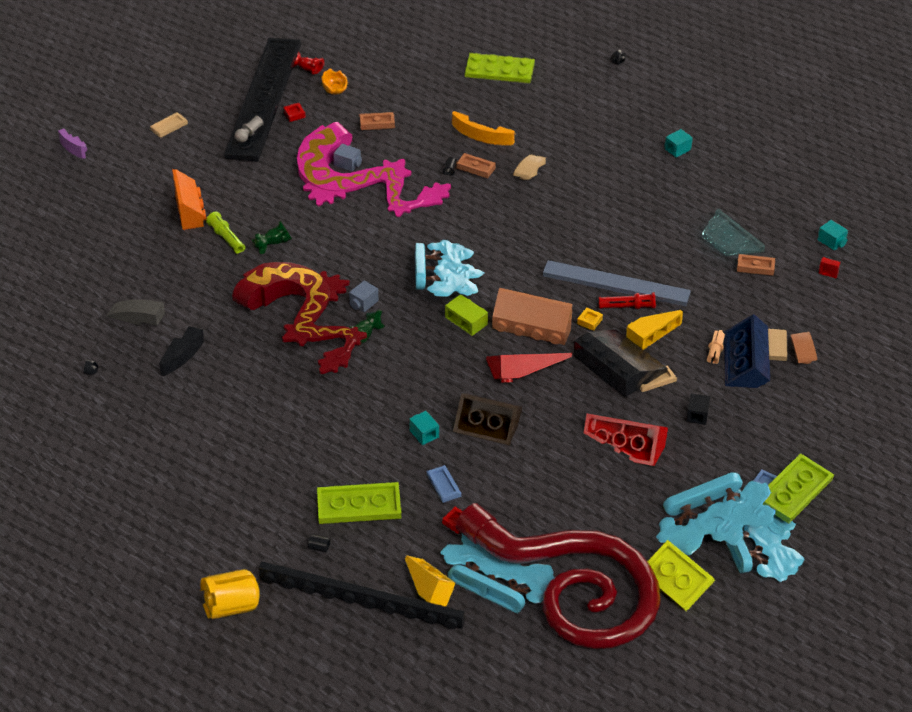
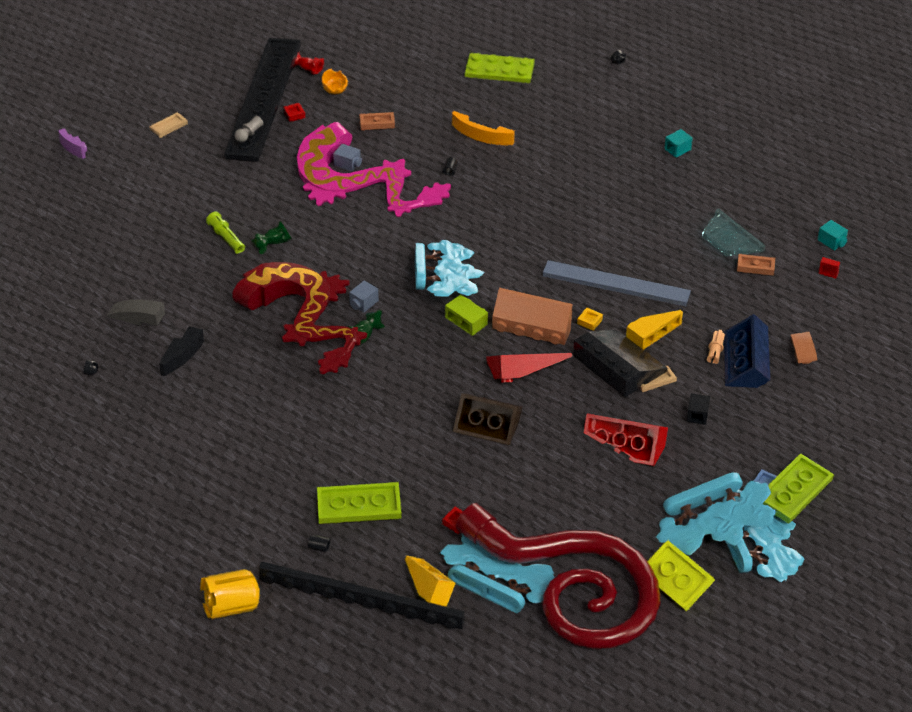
orange slope [172,169,206,230] -> none
teal brick [409,411,439,445] -> none
medium blue tile [427,465,461,503] -> none
nougat plate [457,153,496,178] -> none
tan slope [514,155,546,180] -> none
red pin [599,292,656,310] -> none
tan tile [768,329,787,361] -> none

